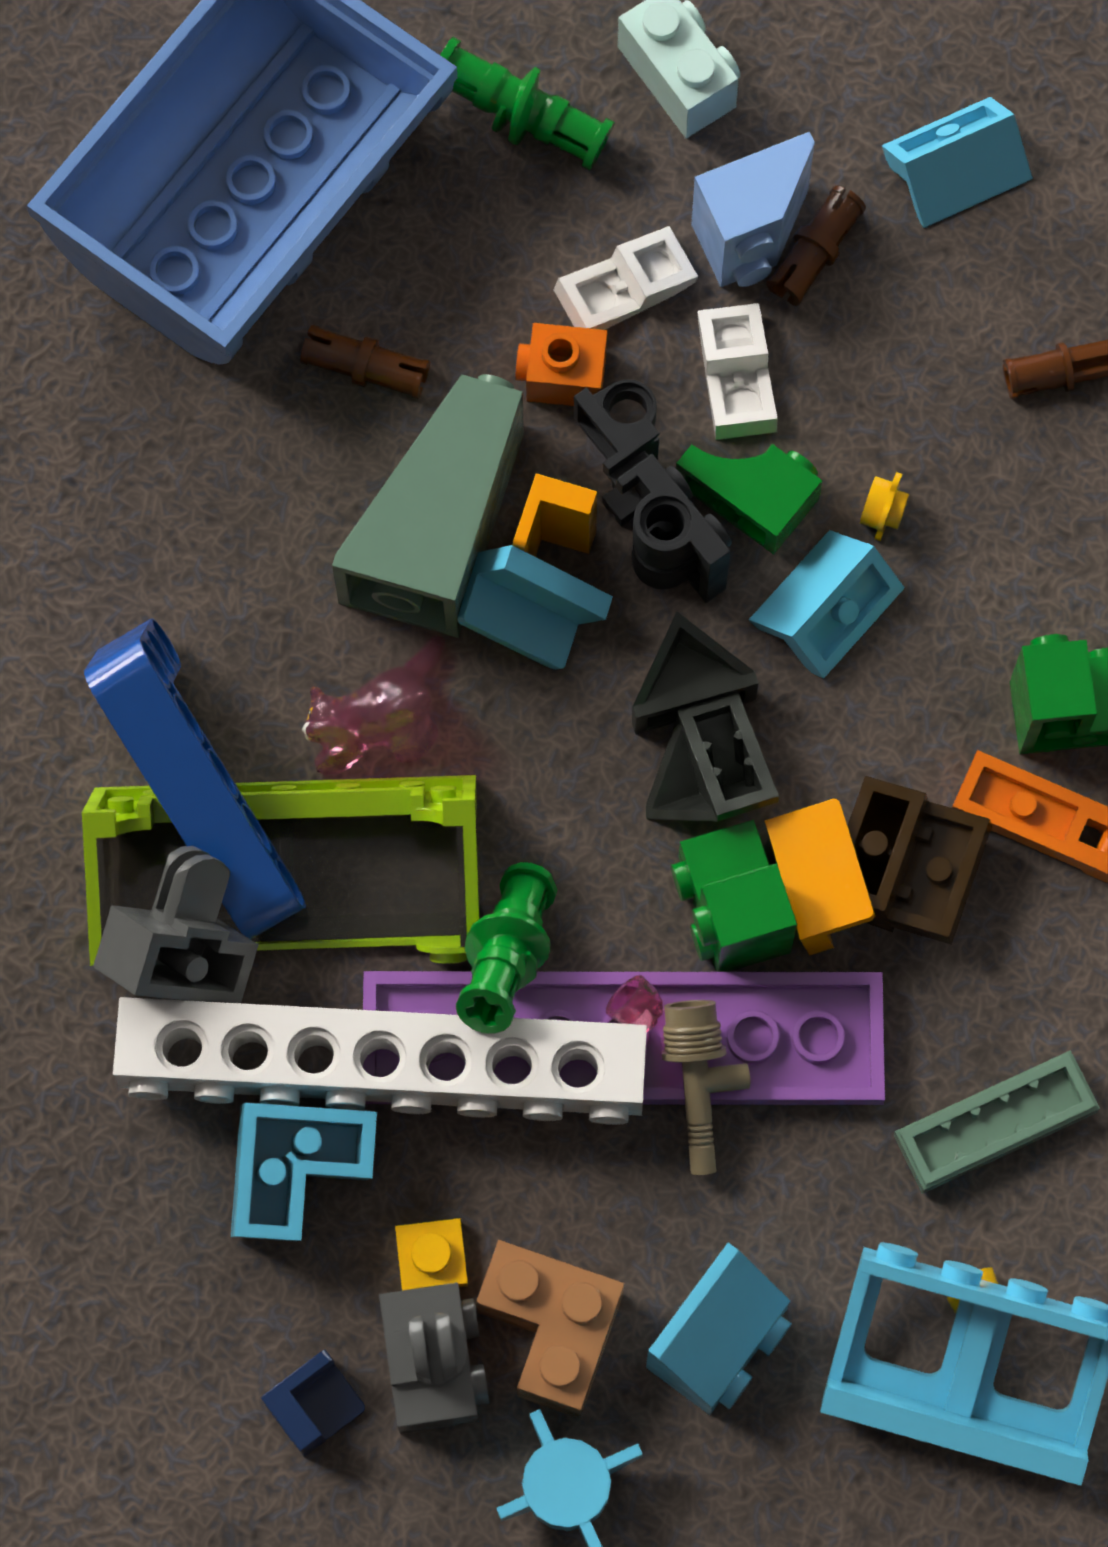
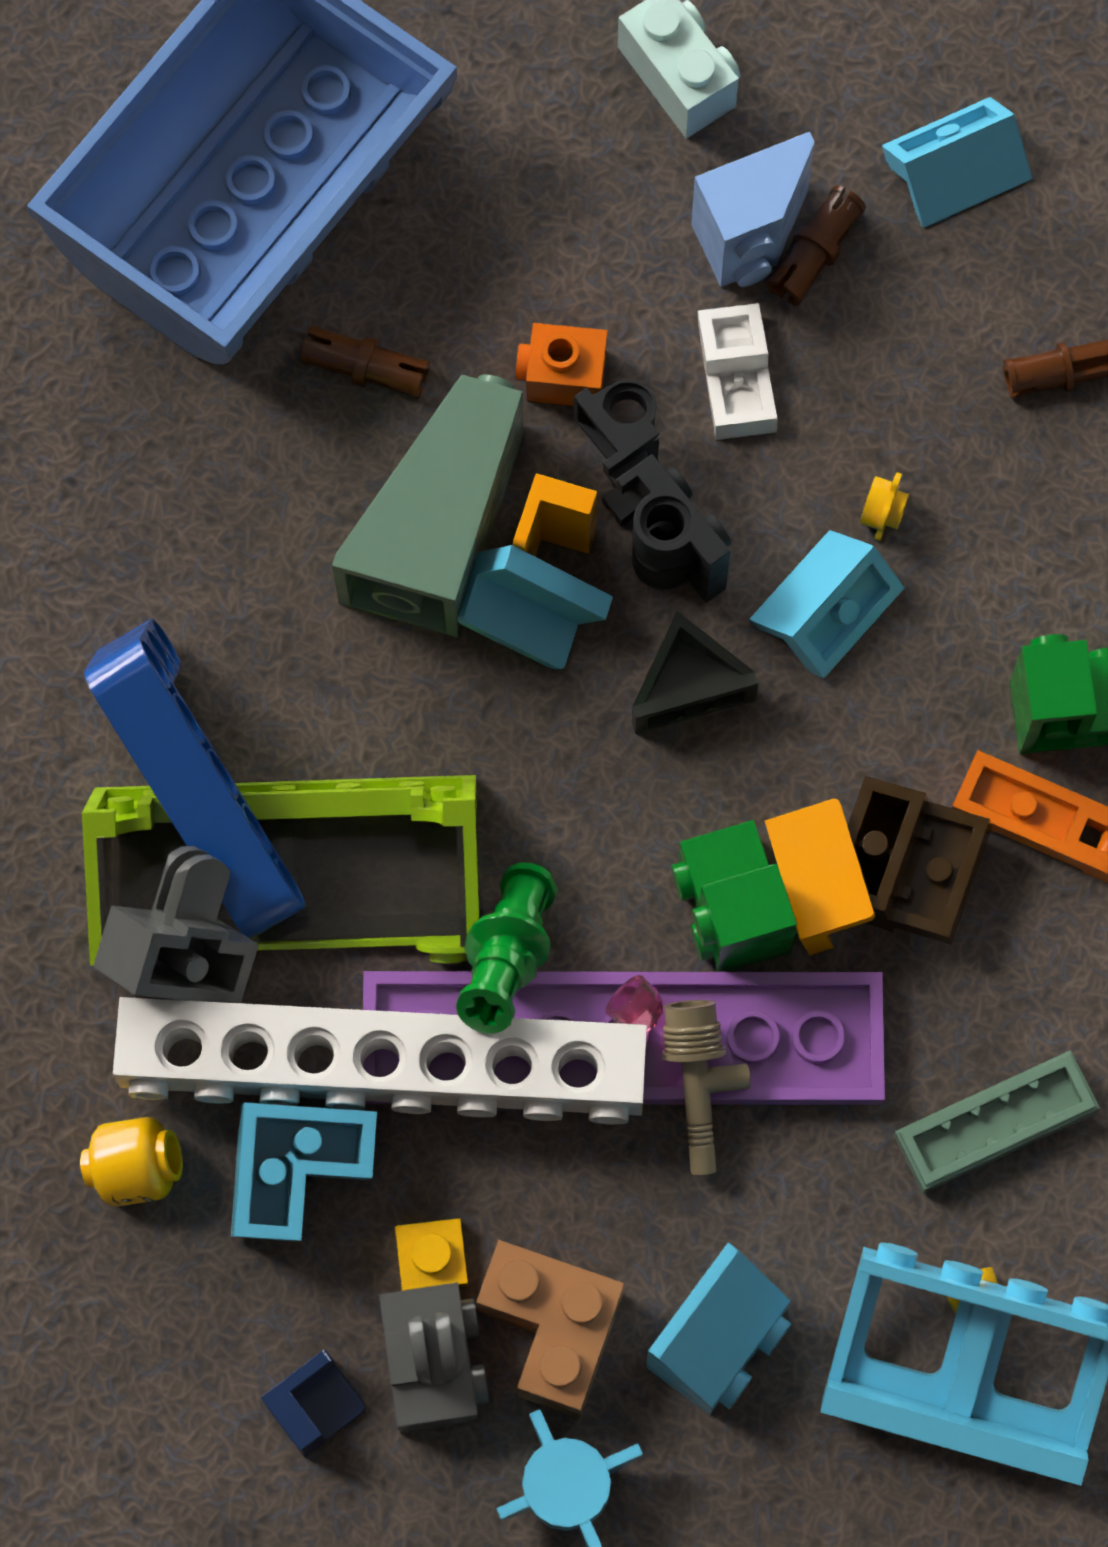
clear pink animal [302,635,445,775] -> none
green piece [440,37,615,171] -> none
white slope [554,226,698,330] -> none
pearl dark grey slope [645,691,779,821] -> none
green arch [676,444,822,555] -> none
none -> yellow head [80,1117,183,1207]

